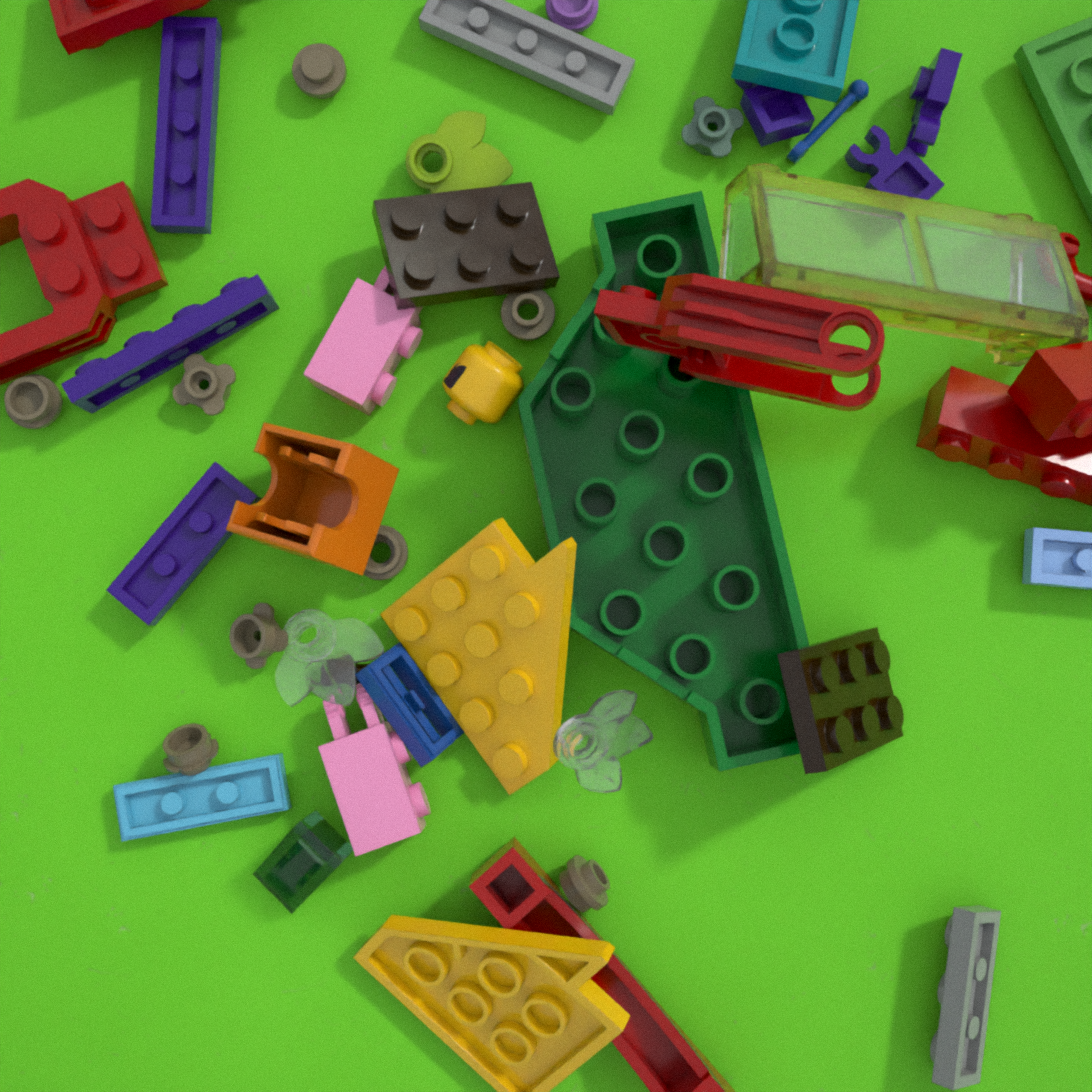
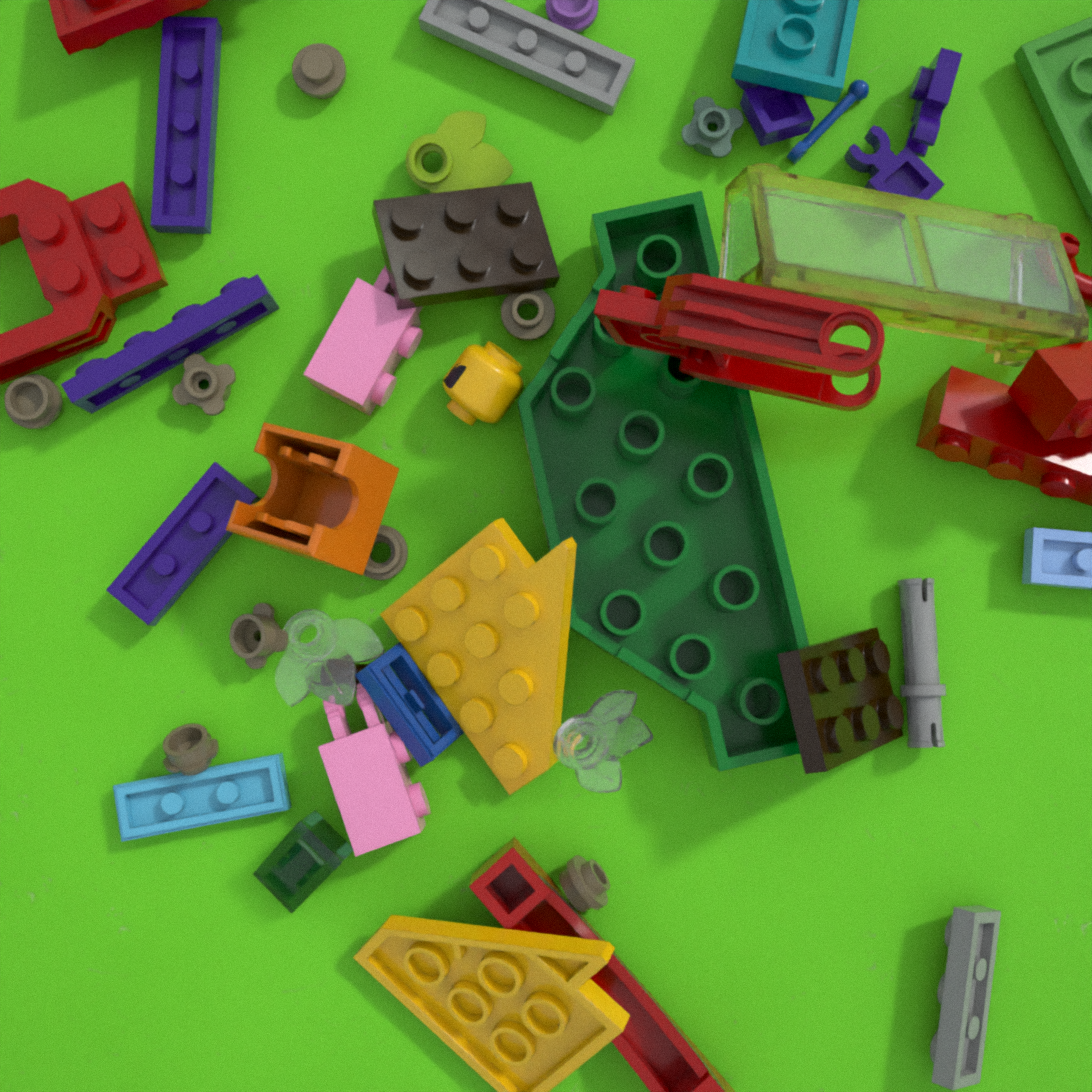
none -> light grey pin [897,578,946,748]

